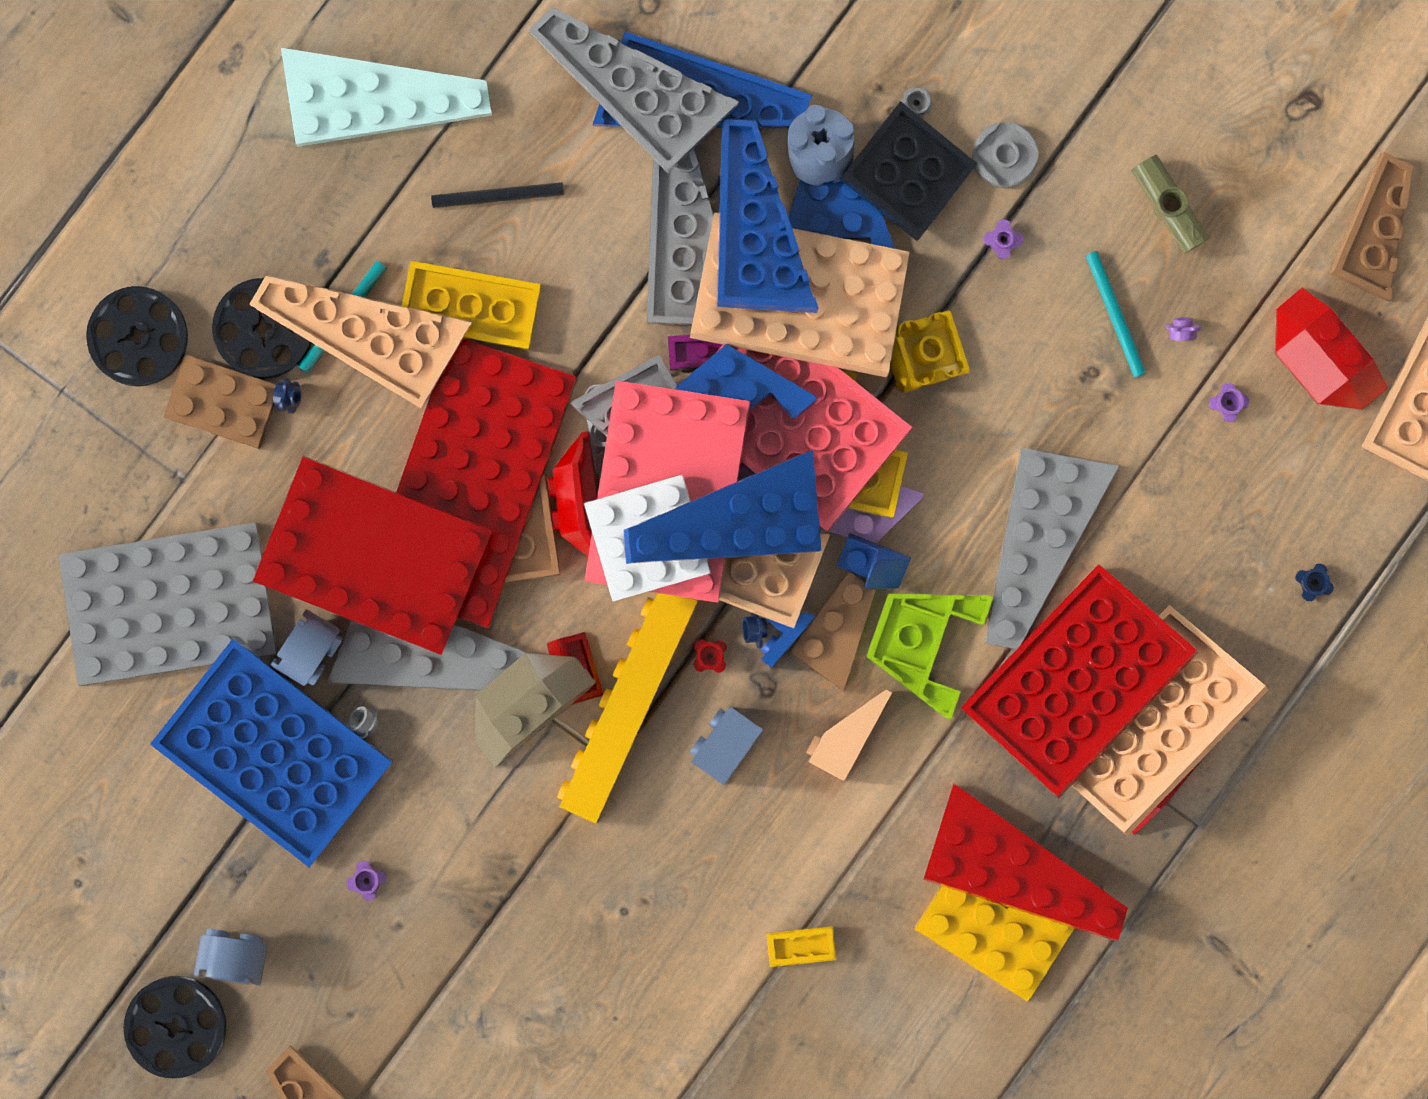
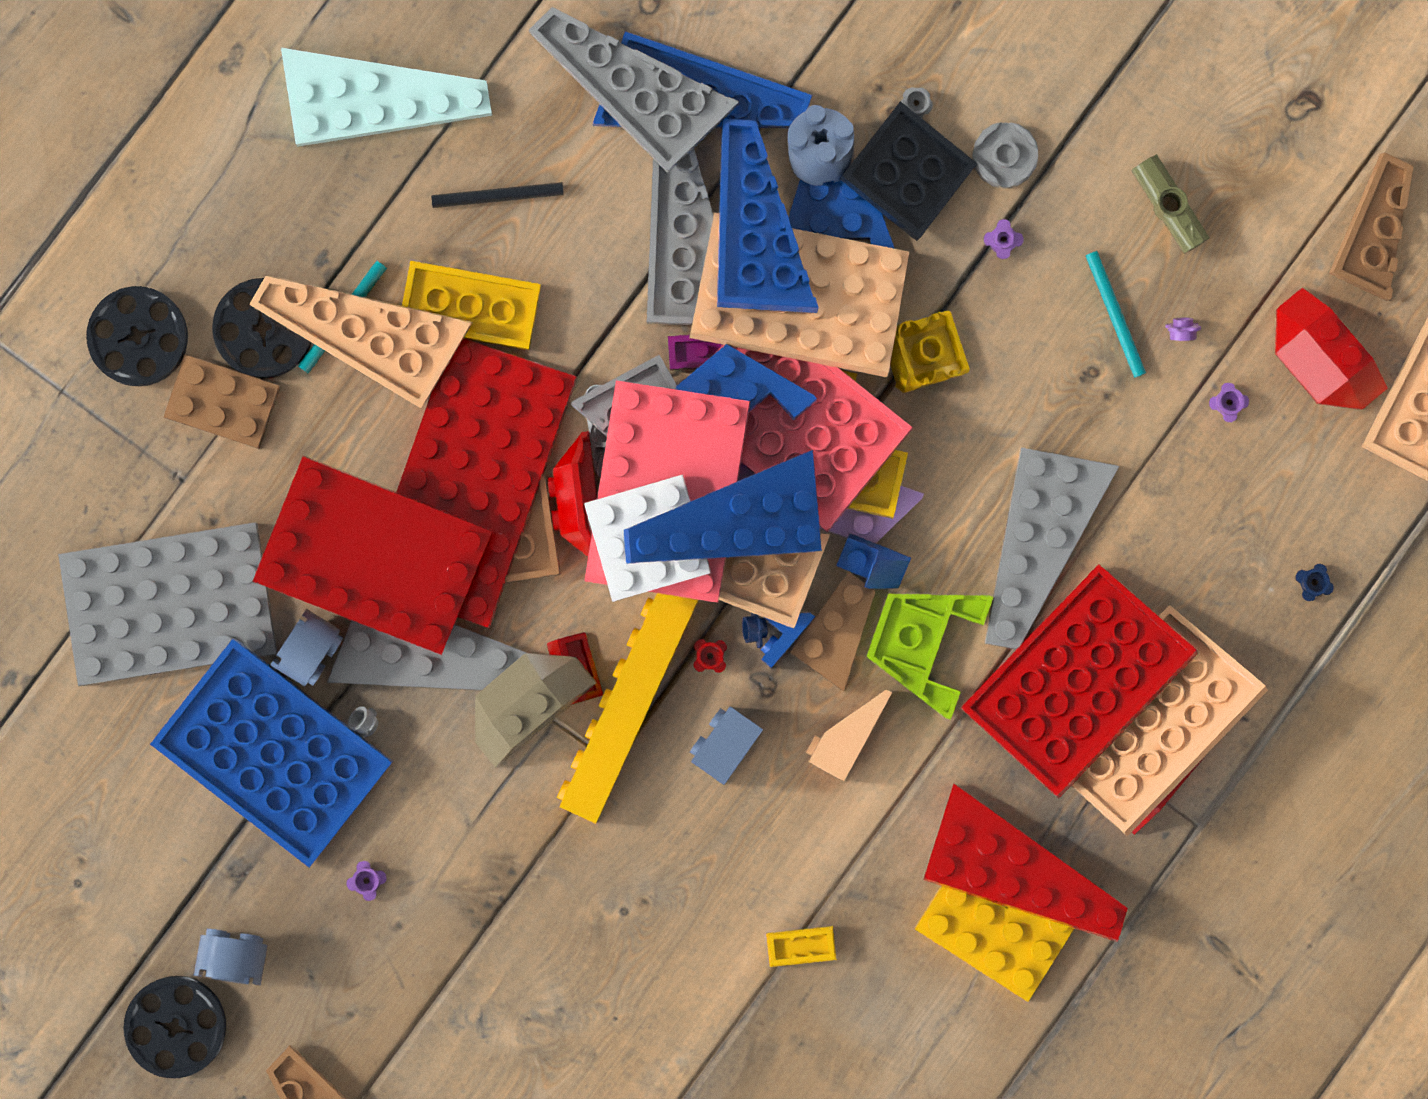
dark blue plate [273,378,302,414] -> none

